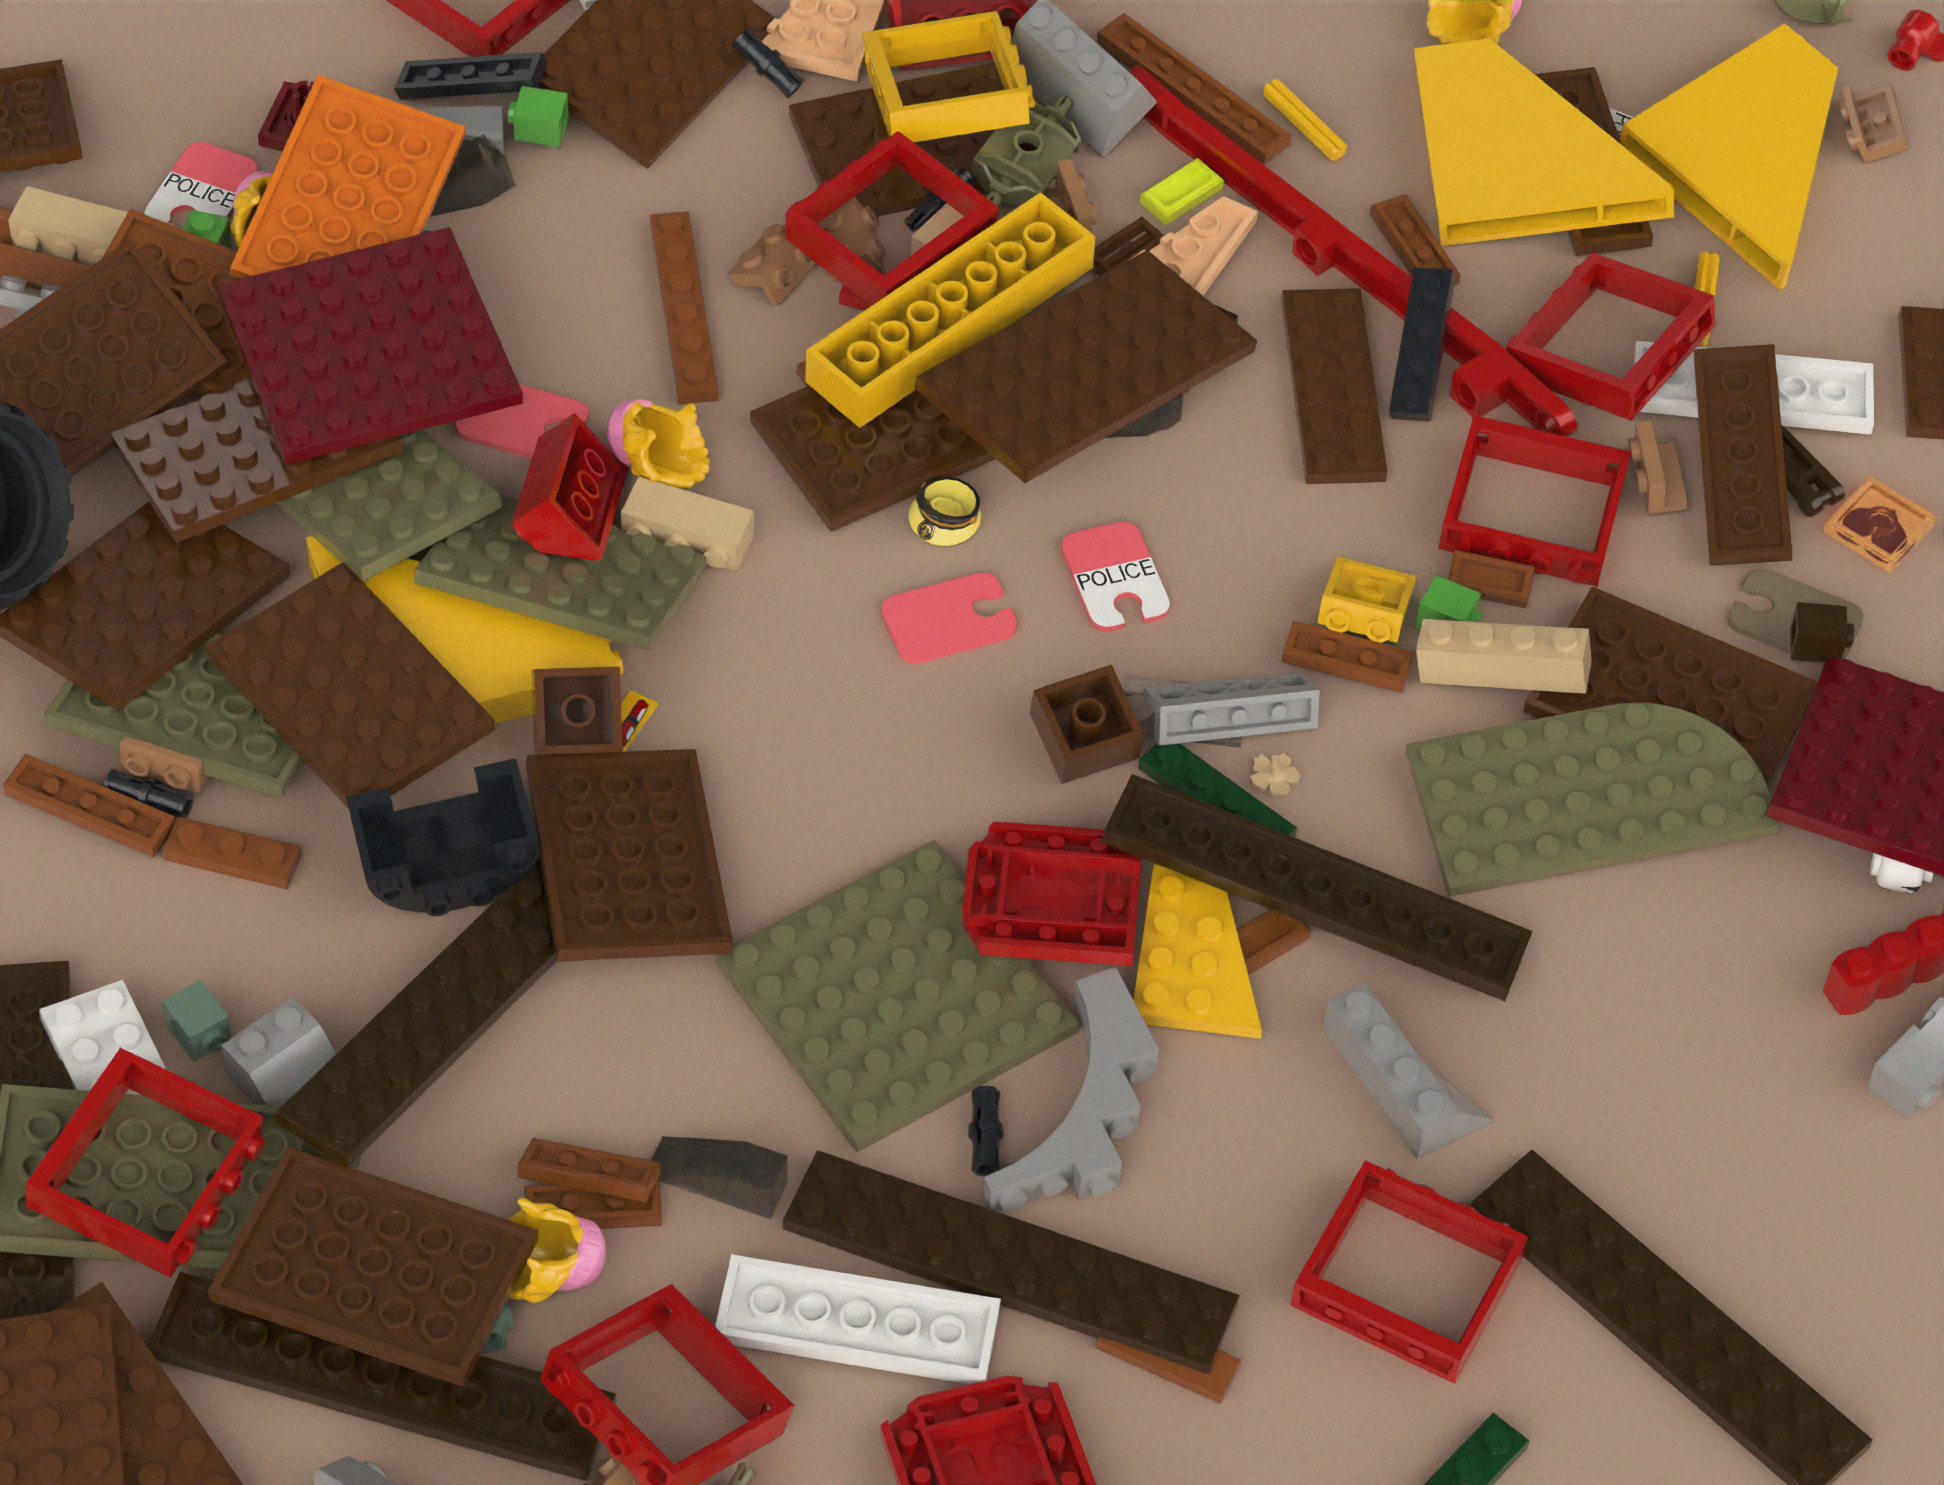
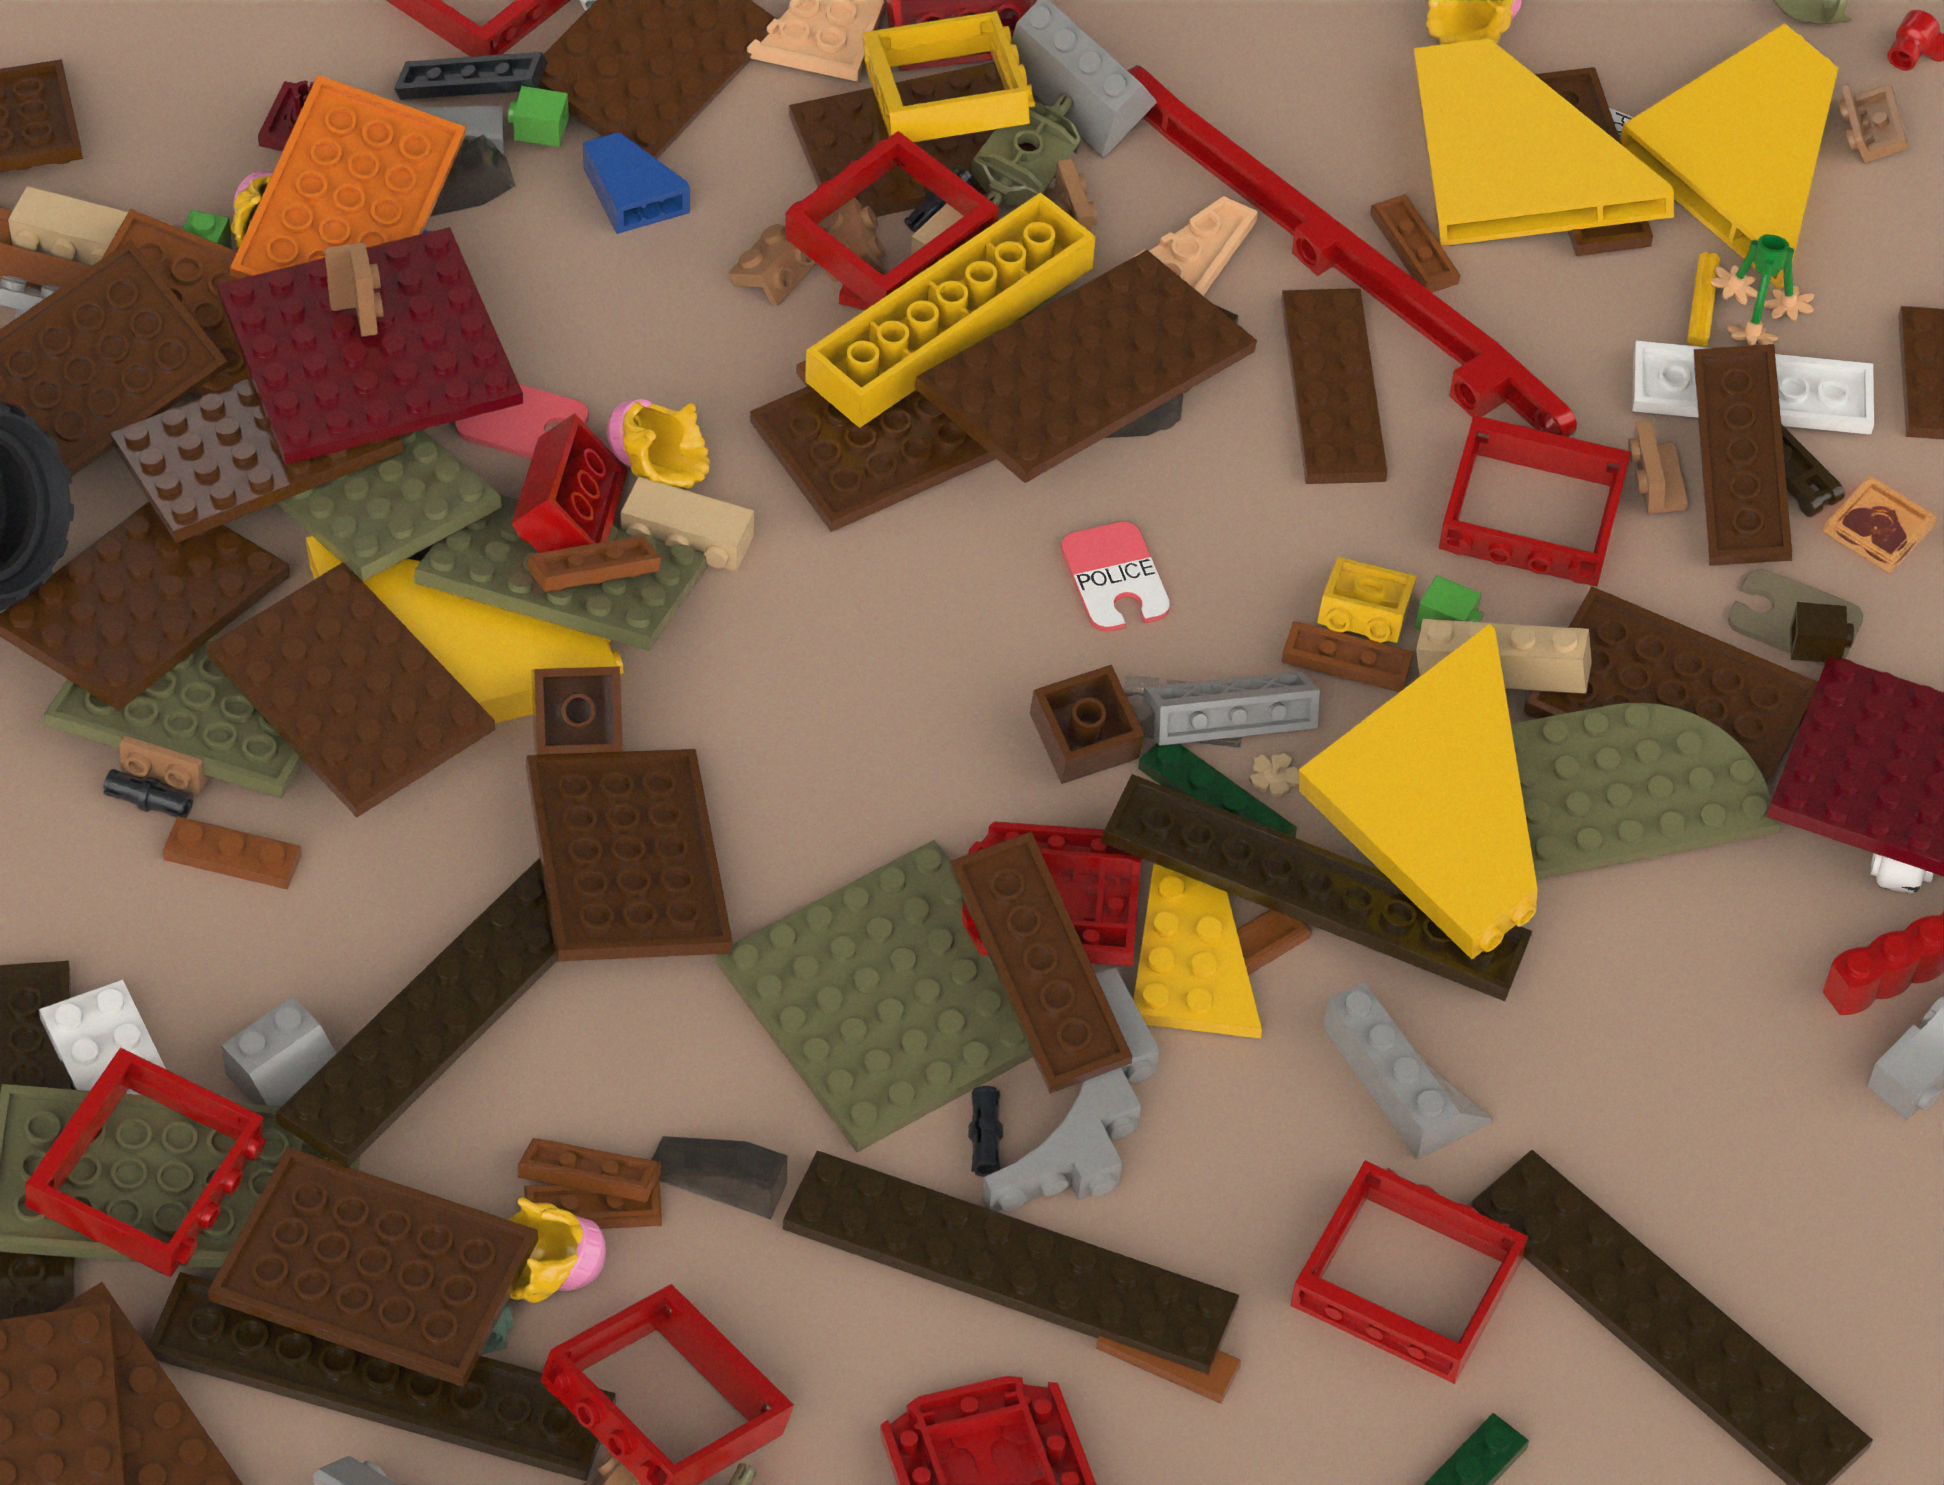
dark orange plate [3,754,175,858] -> none
piece [144,142,258,223] -> none
sand green brick [162,980,231,1062] -> none
black cylinder [346,758,538,917] -> none
sticker [621,691,658,752] -> none
dark orange plate [650,211,718,405] -> none
white plate [715,1254,1001,1384] -> none
black pin [732,28,805,98] -> none
coral piece [881,572,1017,664] -> none
light yellow piece [909,477,981,546] -> none
reddish brown tile [1093,217,1165,276] -> none
dark orange plate [1097,13,1291,165] -> none
neon yellow tile [1140,158,1224,225] -> none
yellow axle [1263,79,1348,161] -> none
black plate [1389,267,1456,421] -> none
dark orange tile [1448,550,1535,609] -> none
red window [1506,252,1716,421] -> none
none -> medium nougat bracket [324,242,383,337]
none -> dark orange plate [528,535,661,592]
none -> blue slope [583,132,690,234]
none -> reddish brown plate [950,832,1132,1094]
none -> yellow slope [1298,624,1537,959]
none -> plant [1711,234,1814,346]

